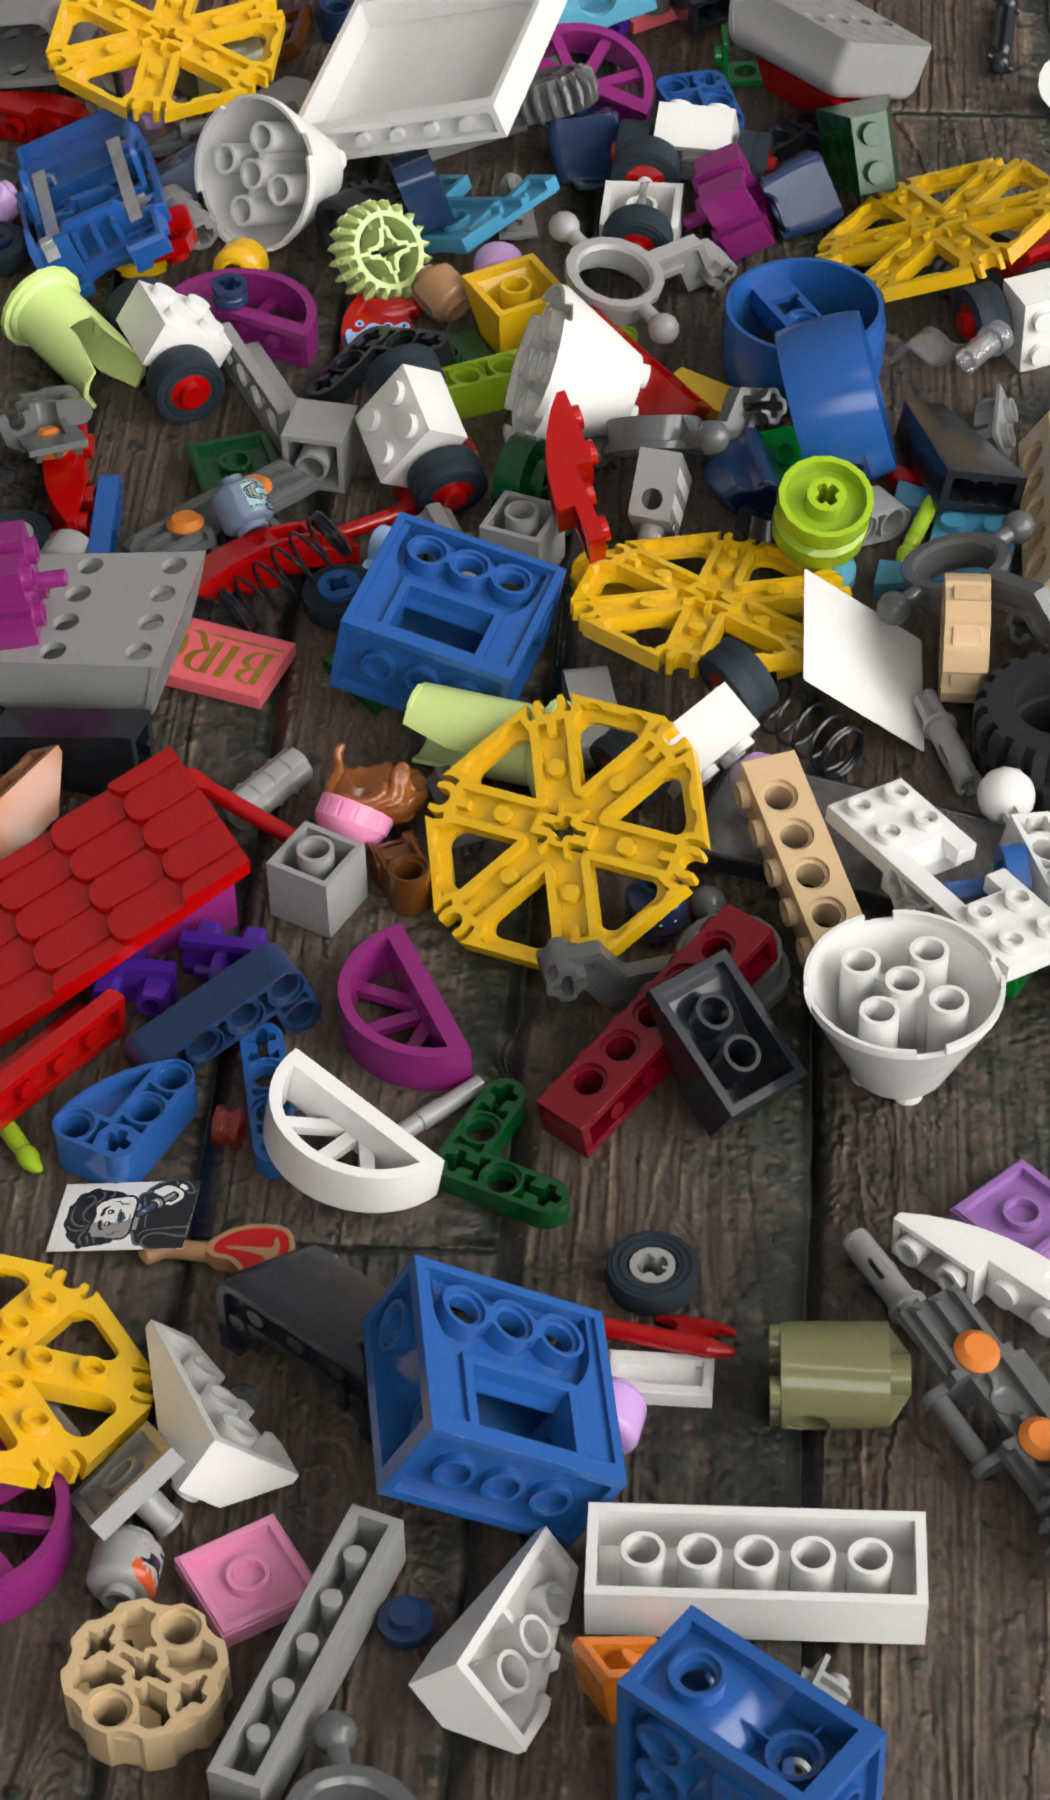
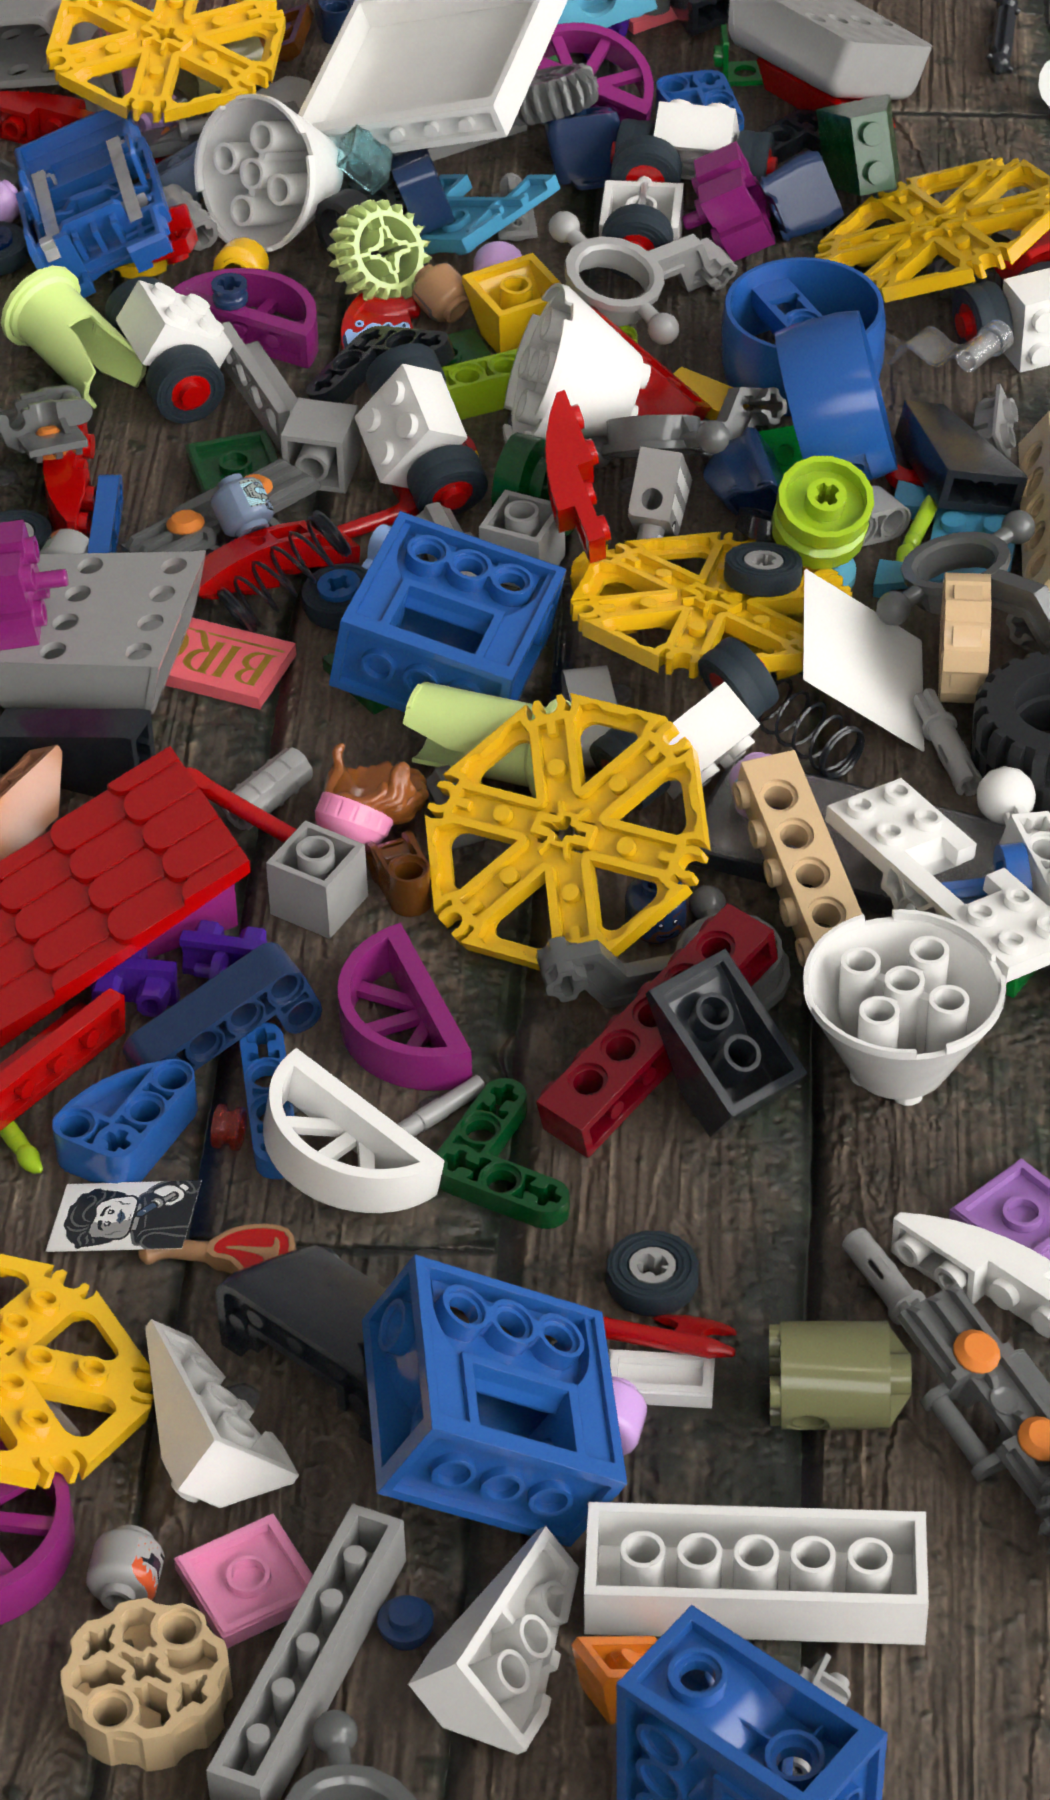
light grey tile [70,1420,186,1542] -> none
none -> clear light blue piece [336,124,393,195]
none -> black bush [724,542,803,597]

